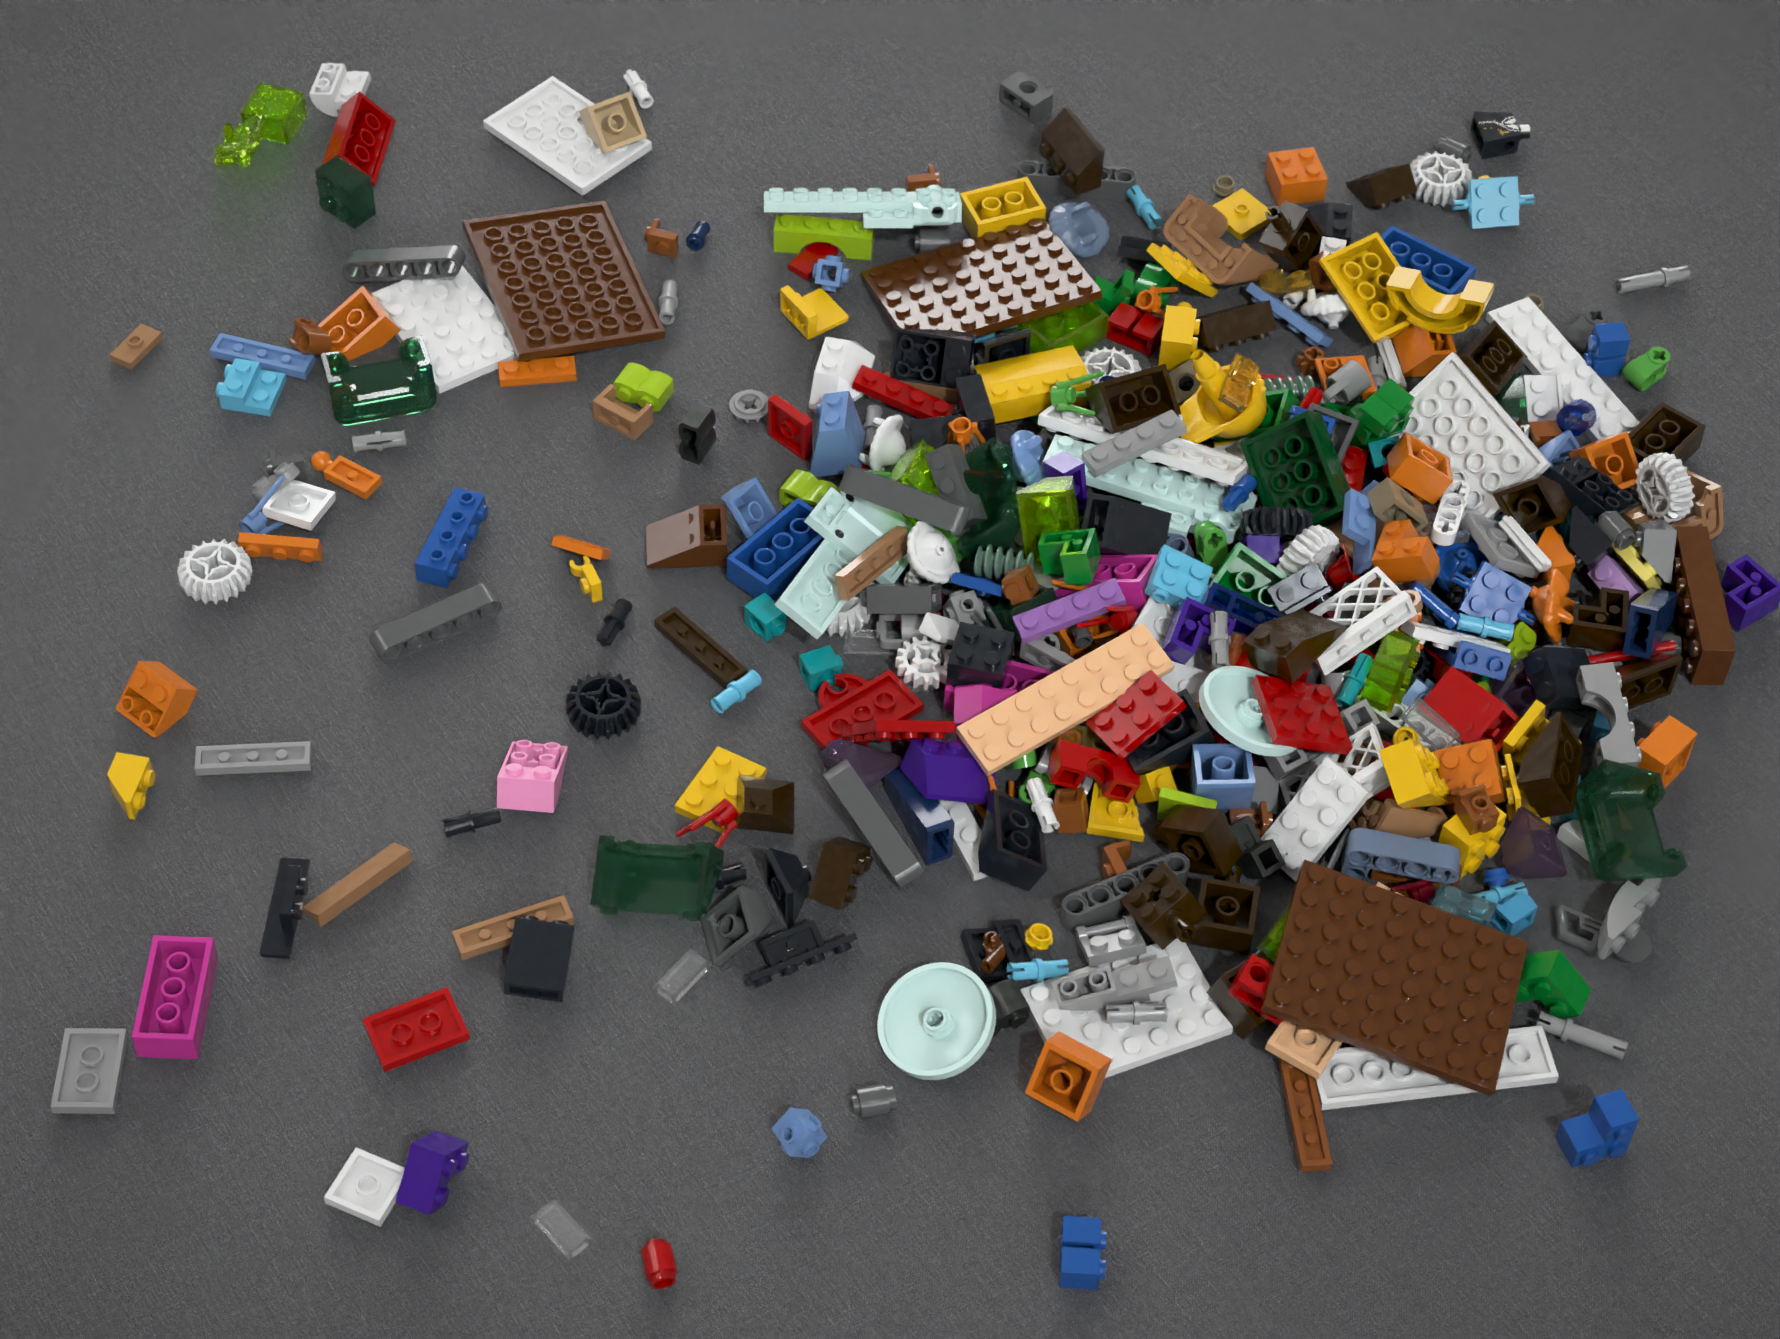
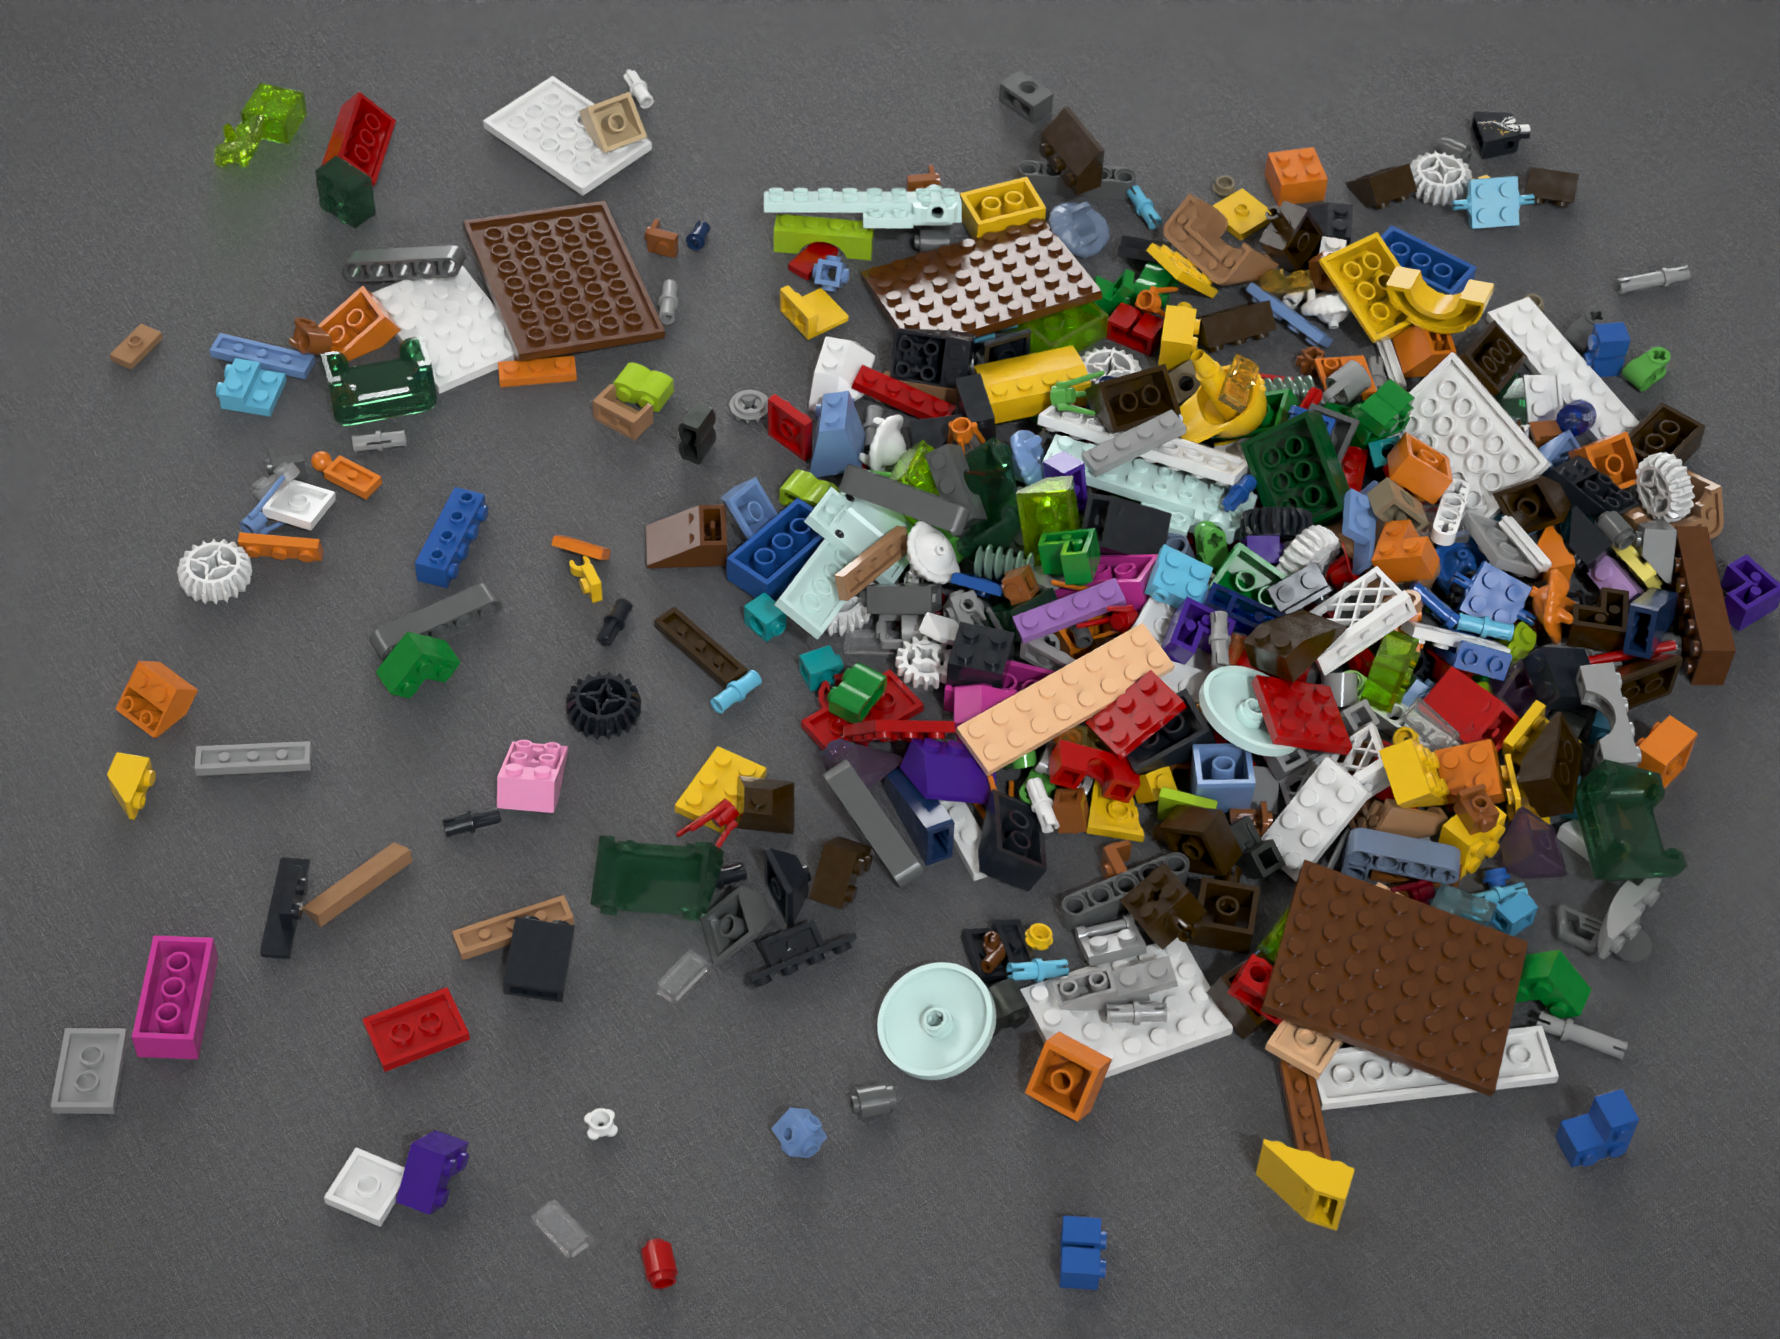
white brick [309,63,371,117] -> none
teal axle [1335,653,1374,708] -> none
none -> green brick [376,631,461,699]
none -> white plate [584,1108,618,1140]
none -> green brick [827,662,887,724]
none -> yellow slope [1256,1139,1355,1231]
none -> dark brown slope [1524,167,1579,208]

